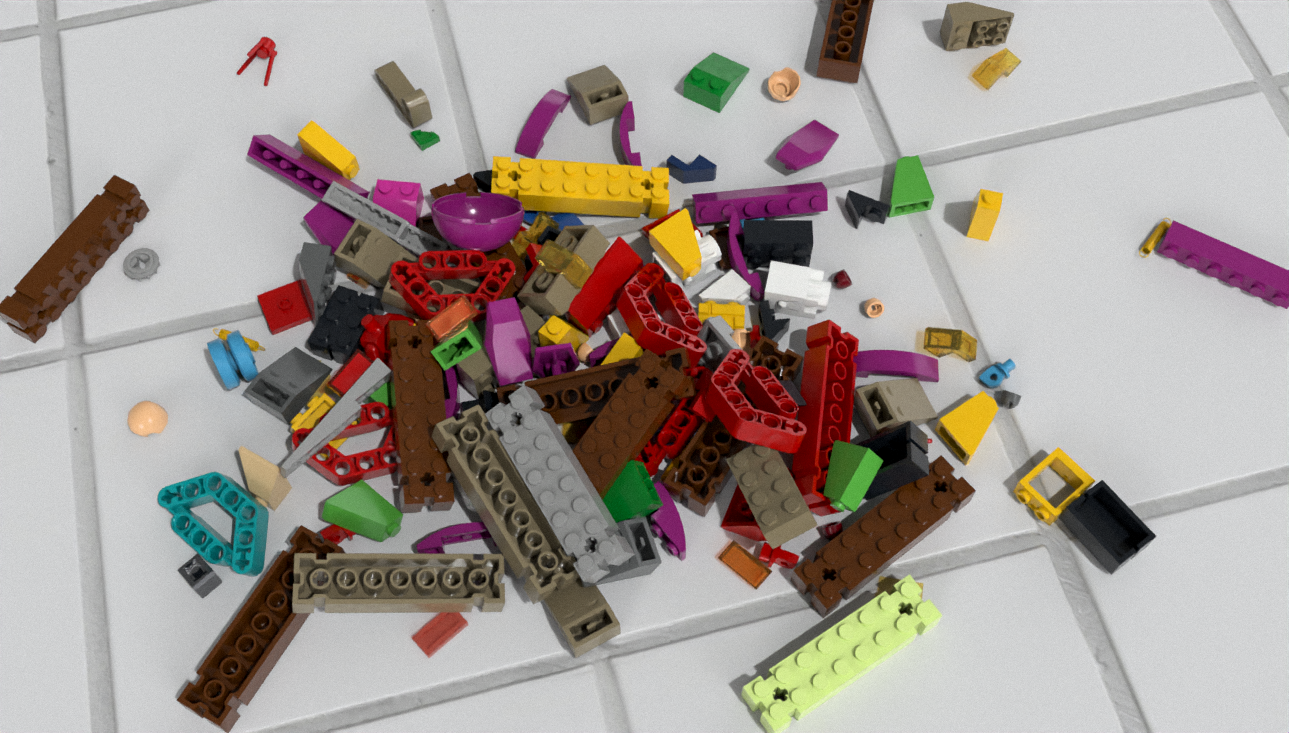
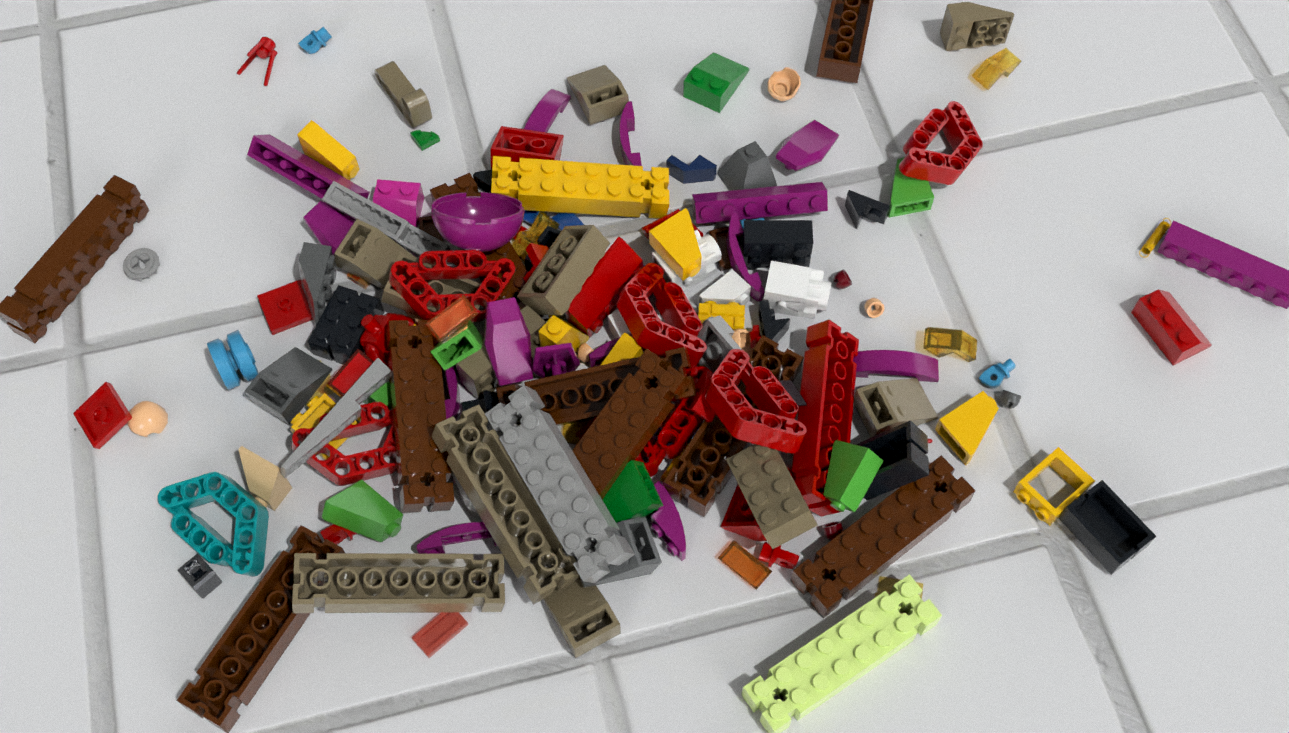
yellow piece [213,328,265,352] -> none
clear yellow slope [535,240,593,289] -> none
yellow slope [967,189,1003,241] -> none
none -> red plate [73,382,132,449]
none -> dark azure piece [298,27,332,54]
none -> red slope [491,126,564,170]
none -> dark grey slope [717,141,777,191]
none -> red piece [899,101,983,185]
none -> red slope [1131,289,1212,366]

